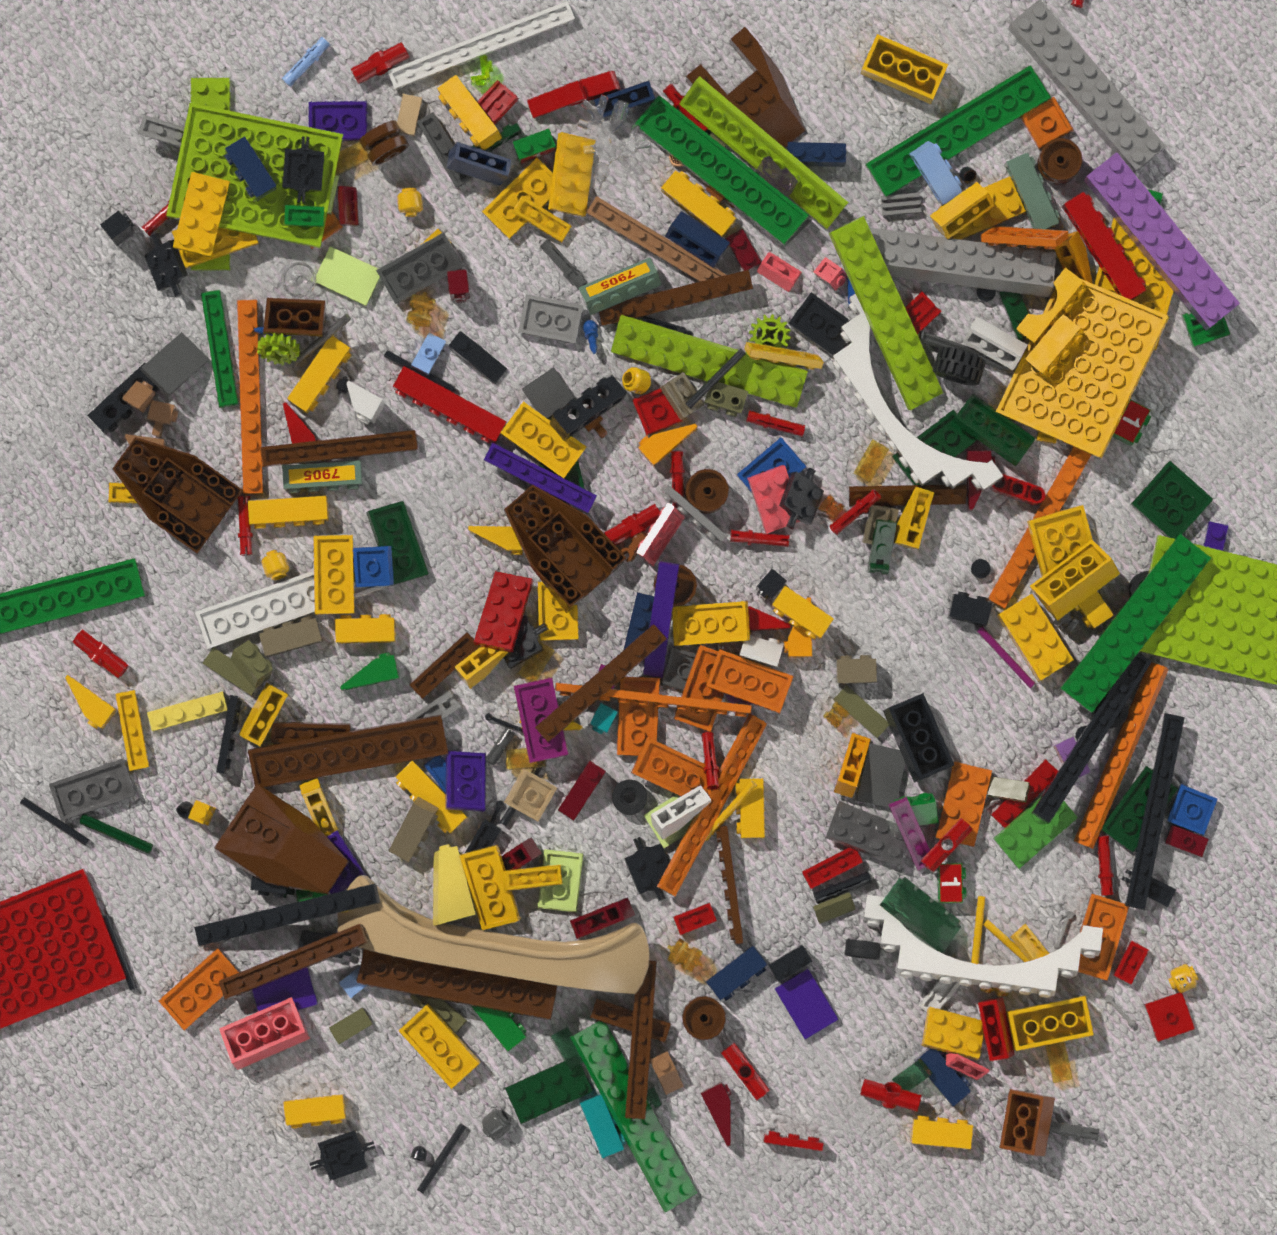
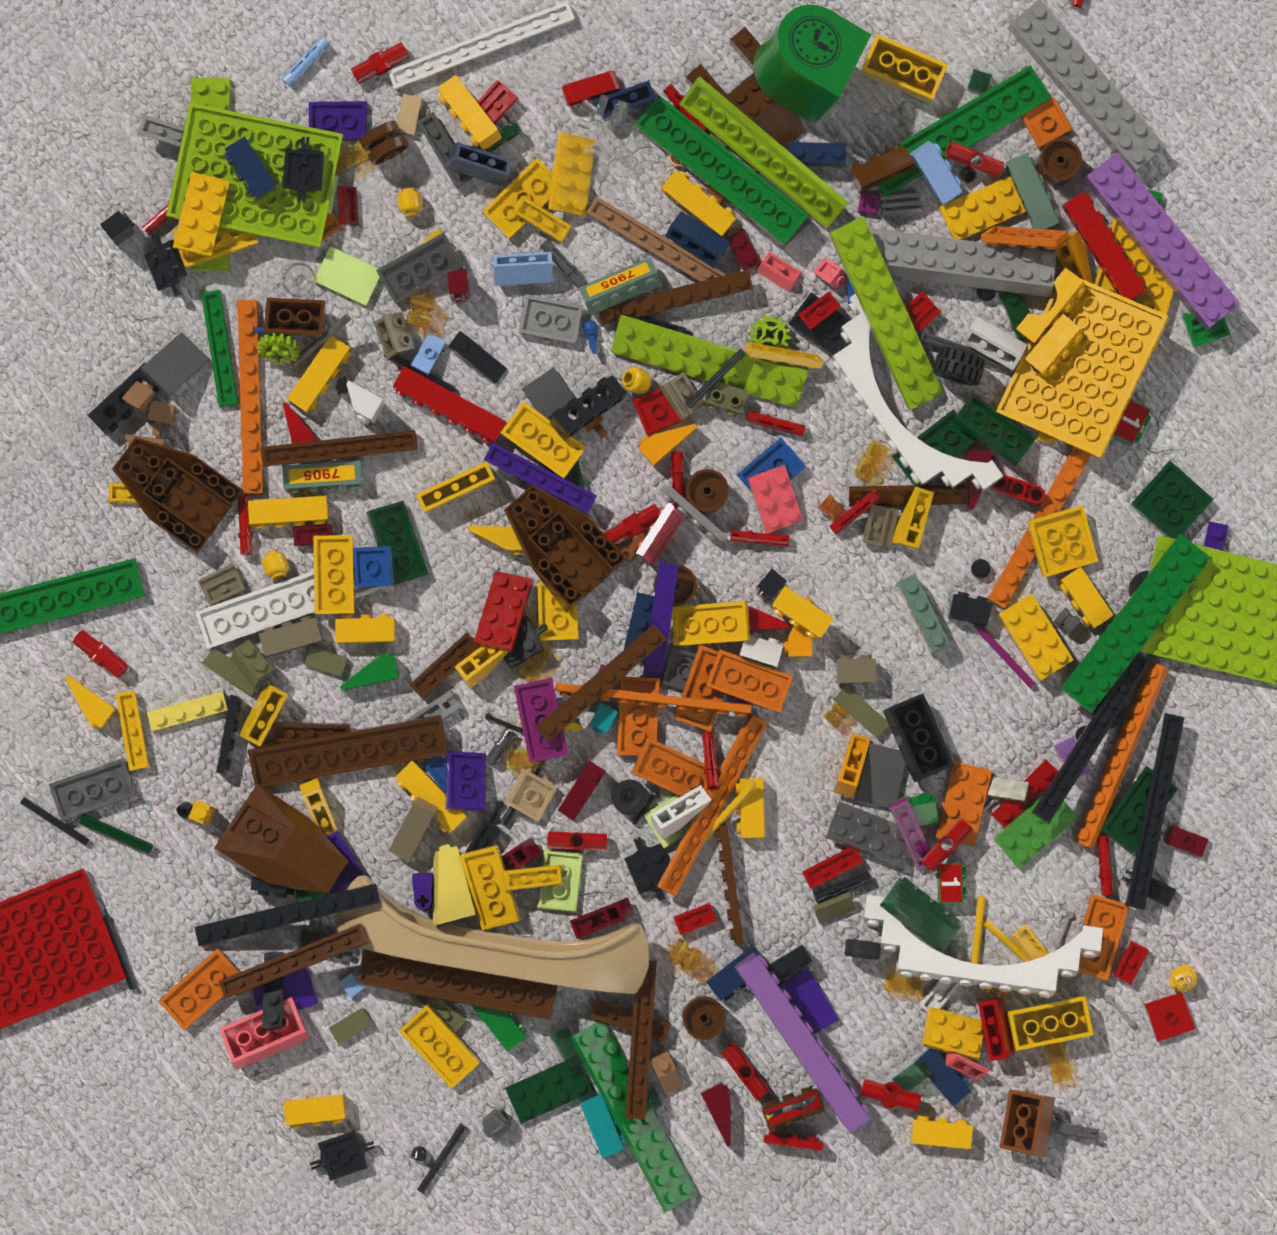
green plate [284,205,324,228] -> none
clear neon green bracket [470,55,493,86] -> none
green brick [513,128,556,164] -> none
red tile [527,80,586,118] -> none
slope [756,156,798,195] -> none
black plate [779,468,824,529] -> none
plate [868,519,897,575] -> none
yellow brick [930,182,995,239] -> none
yellow slope [1030,540,1120,621] -> none
blue plate [1166,784,1218,835] -> none
none -> dark tan plate [198,564,246,606]
none -> black plate [262,952,285,1031]
none -> dark red plate [293,524,333,546]
none -> olive tile [304,646,348,677]
none -> dark tan brick [374,312,415,358]
none -> dark purple piece [412,872,433,911]
none -> yellow brick [416,461,496,515]
none -> light blue brick [493,252,553,286]
none -> red piece [547,831,607,851]
none -> black hinge [632,791,660,825]
none -> medium lavender brick [734,953,870,1133]
none -> green brick [754,5,872,125]
none -> wedge [761,1086,825,1132]
none -> red plate [798,291,841,330]
none -> reddish brown slope [849,145,915,194]
none -> magenta tile [858,193,880,215]
none -> clear yellow plate [884,971,925,996]
none -> sand green brick [896,574,950,654]
none -> red piece [945,141,1005,178]
none -> clear green plate [967,69,992,94]

